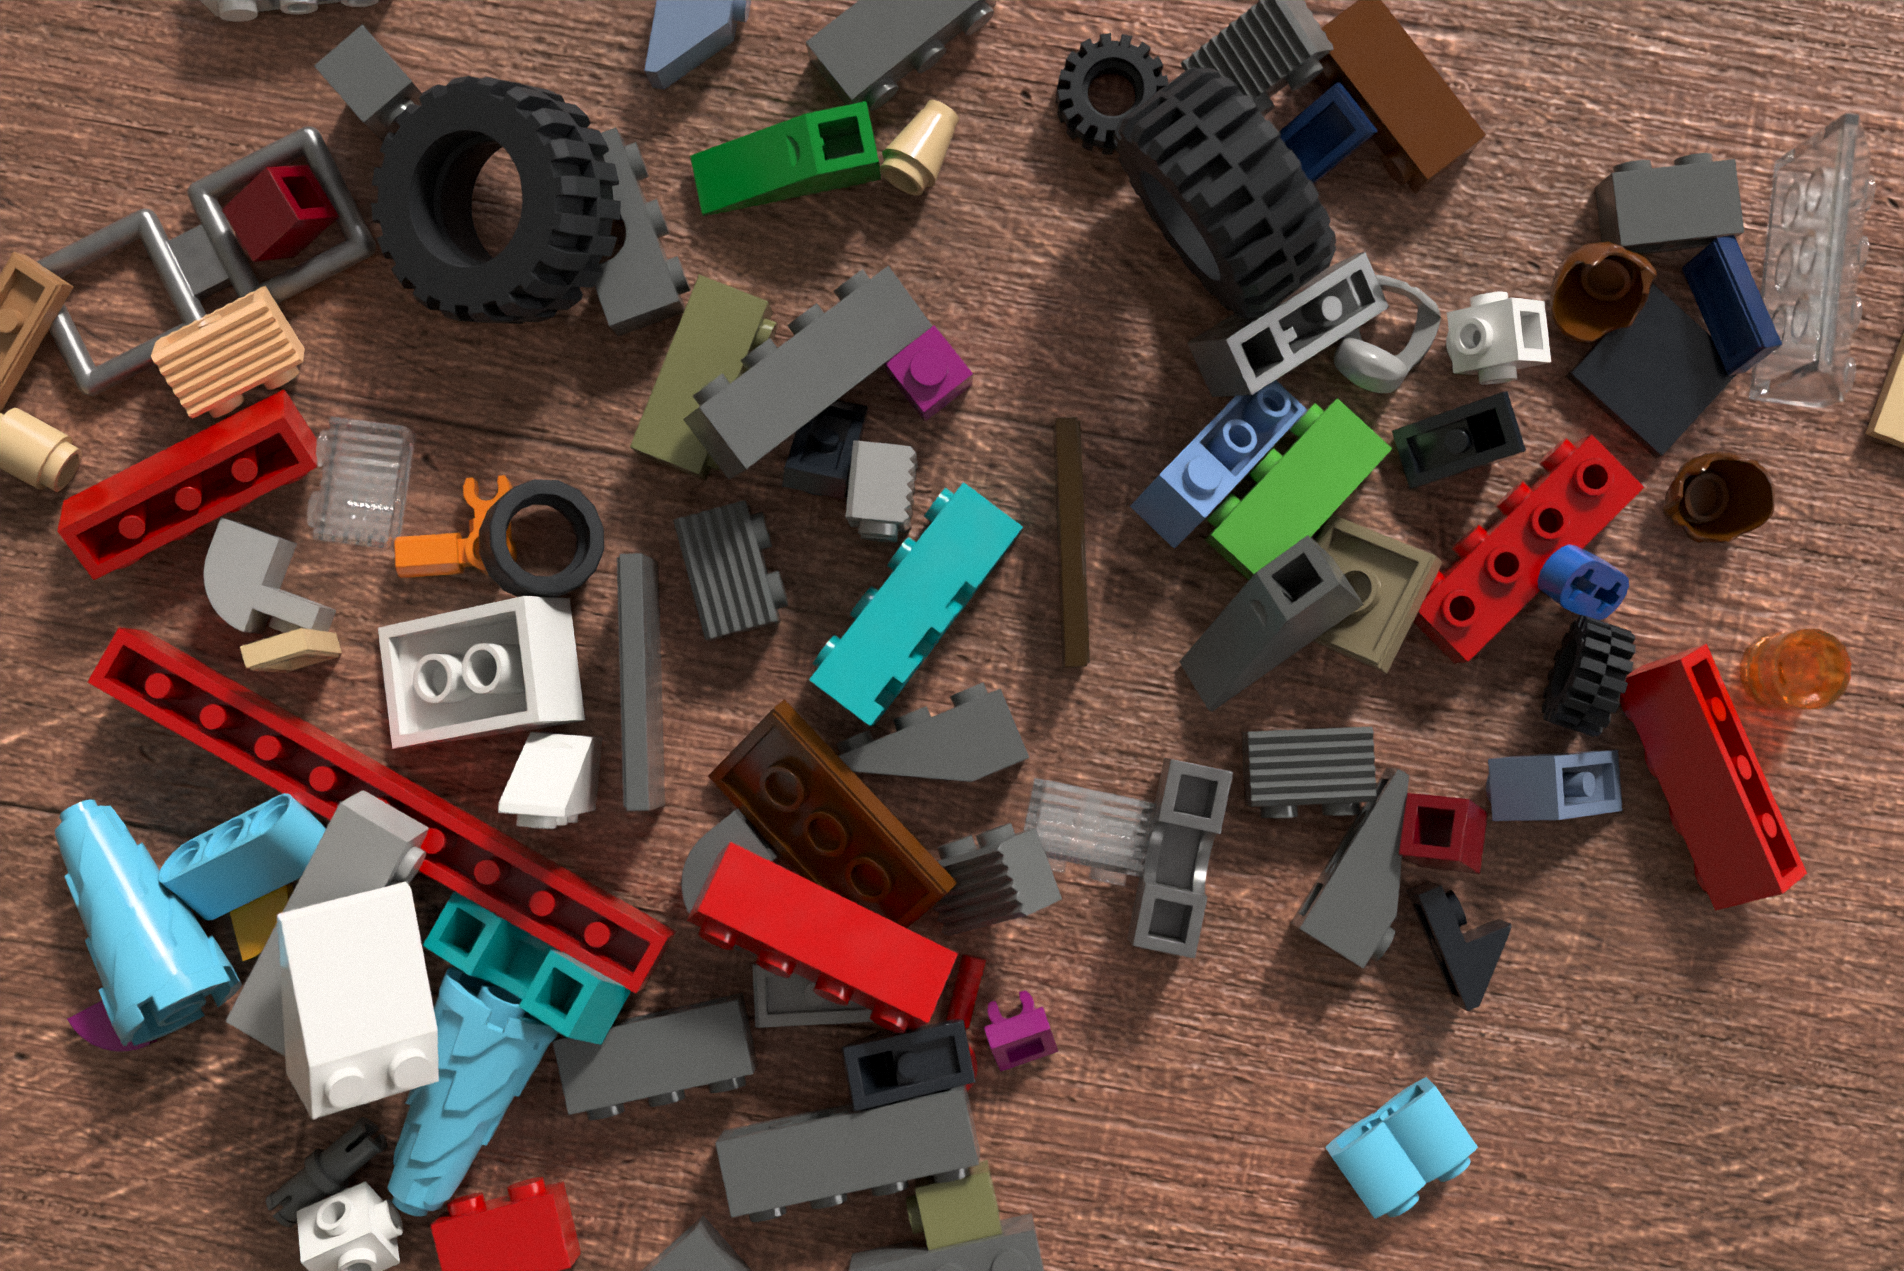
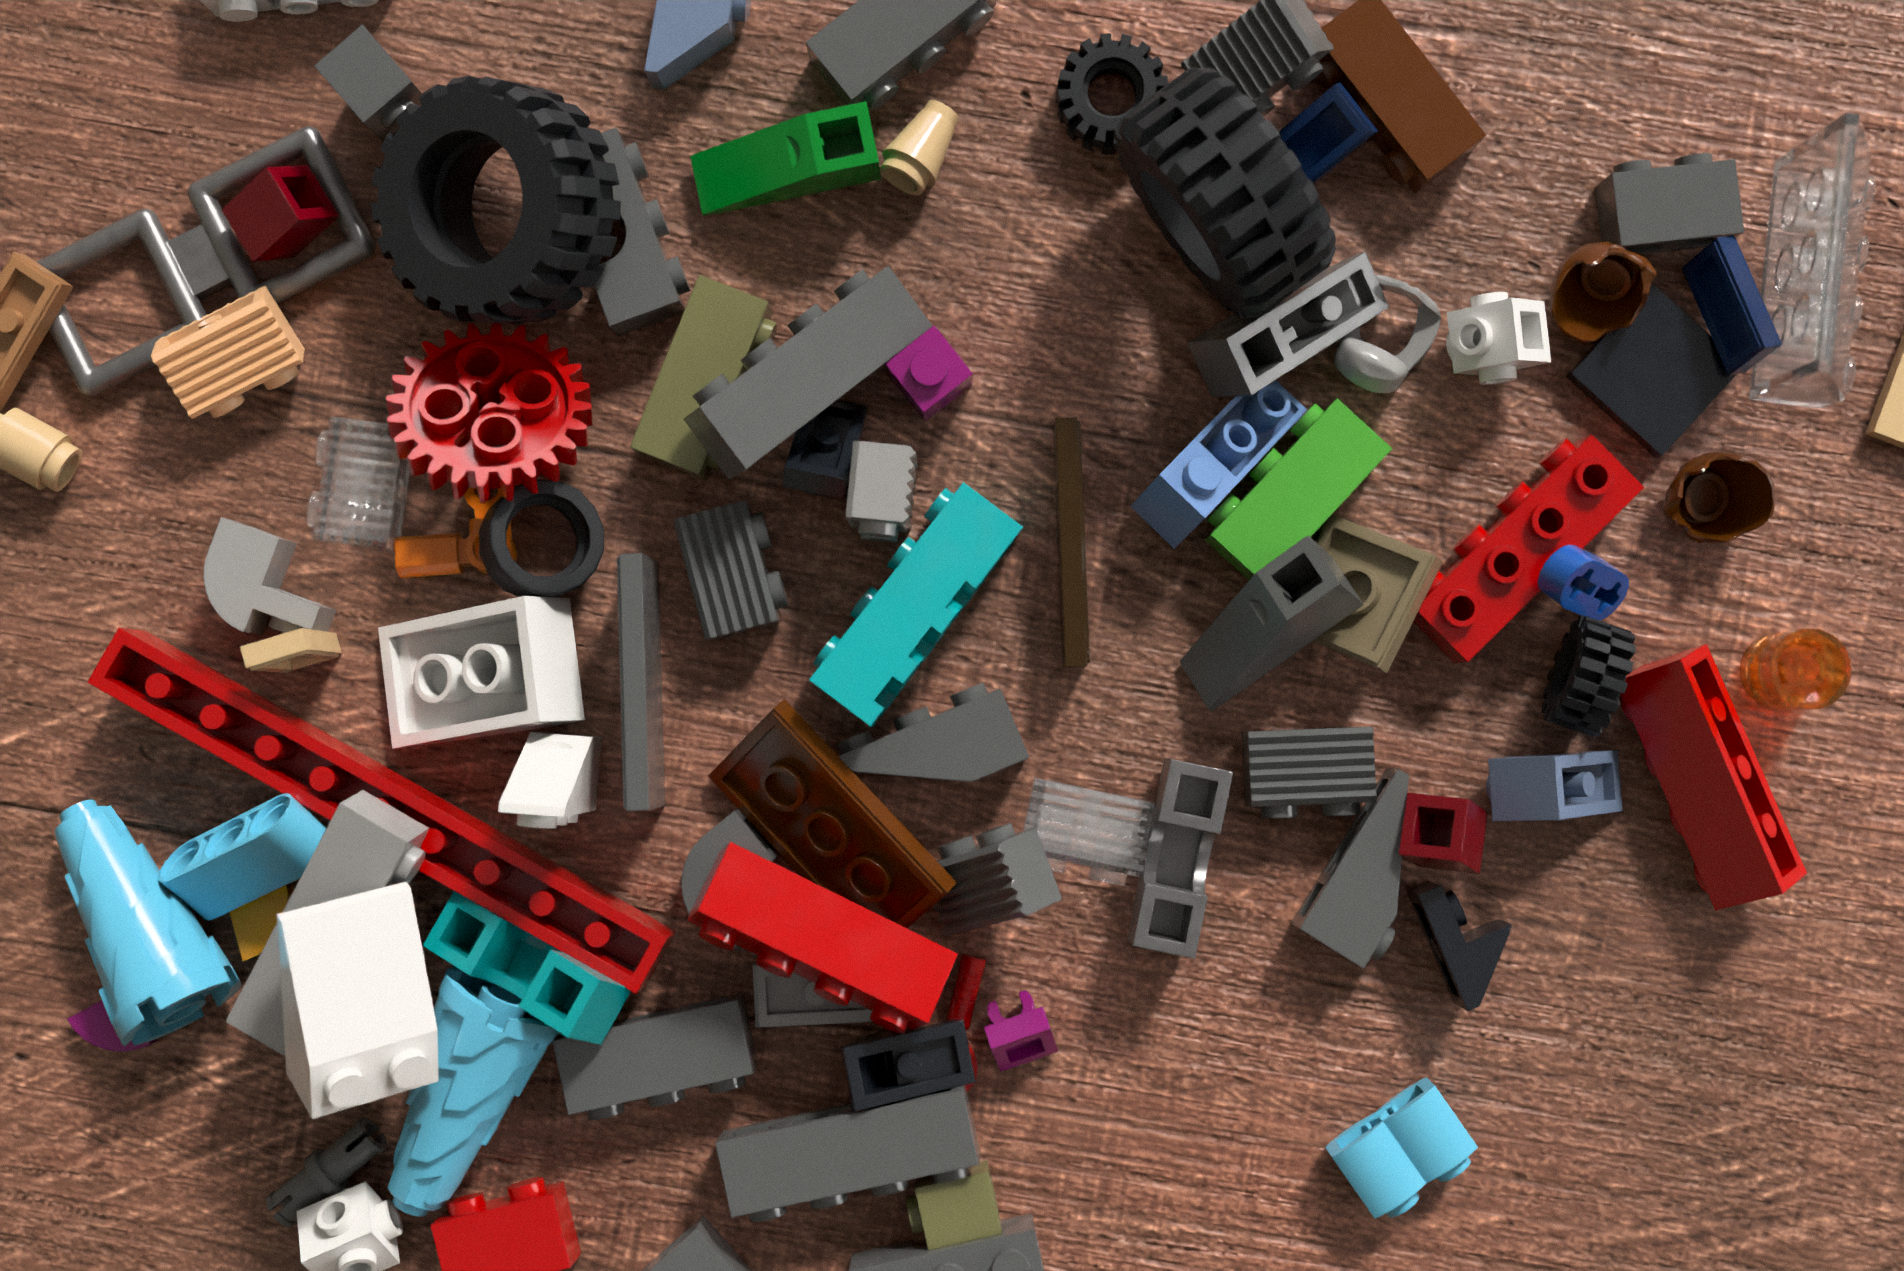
red brick [57,389,317,580] -> none
black slope [1392,391,1526,489] -> none
none -> red gear [386,323,593,503]

